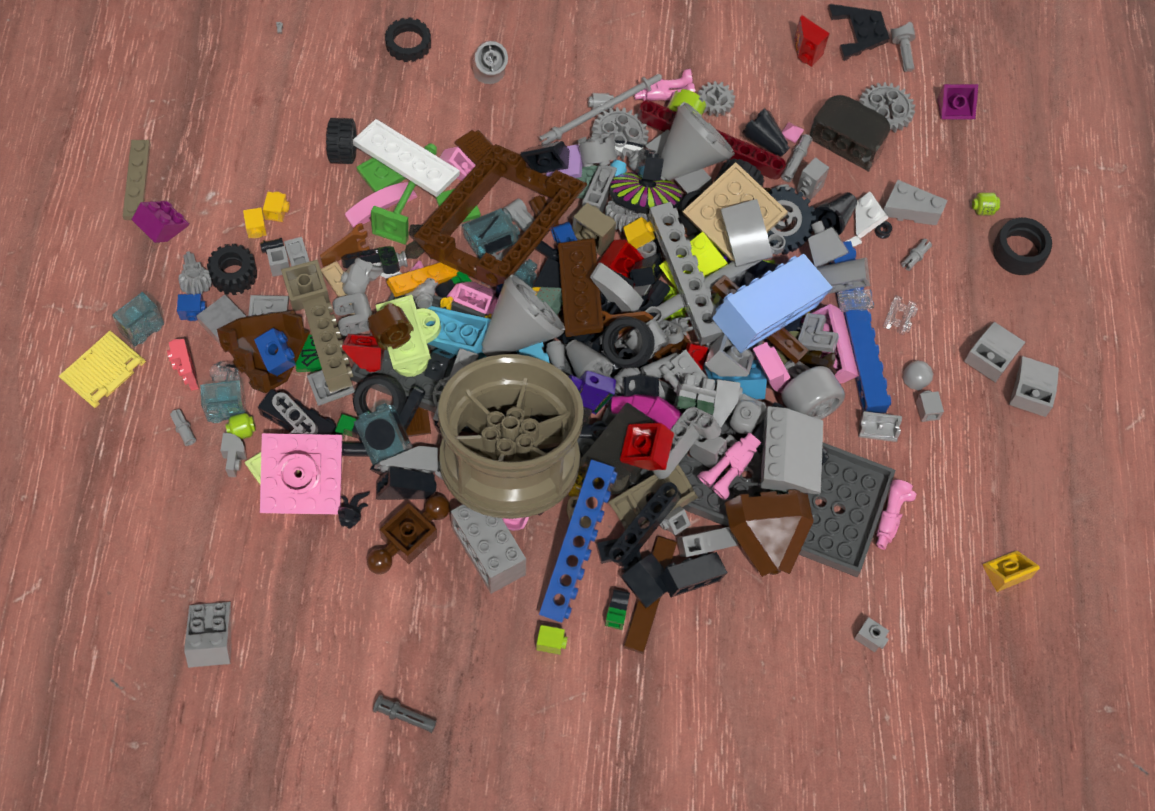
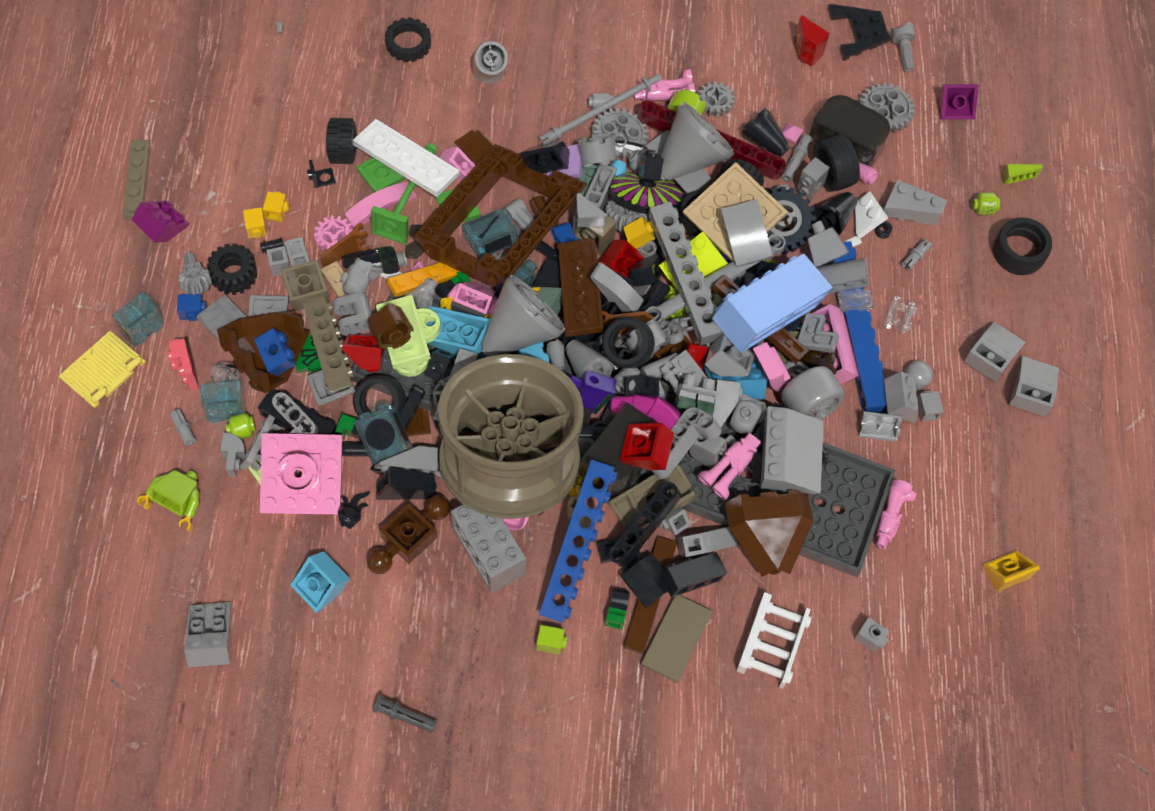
none -> lime torso [137,471,199,532]
none -> light grey plate [239,414,281,471]
none -> medium azure slope [290,551,350,613]
none -> black bracket [307,160,336,188]
none -> bright pink gear [314,215,353,251]
none -> light grey slope [576,193,607,227]
none -> dark tan tile [641,595,713,683]
none -> white fence [736,592,812,689]
none -> black tyre [813,134,860,192]
none -> bright pink cone [859,163,878,184]
none -> light grey slope [884,371,918,423]
none -> lime slope [1003,164,1043,184]

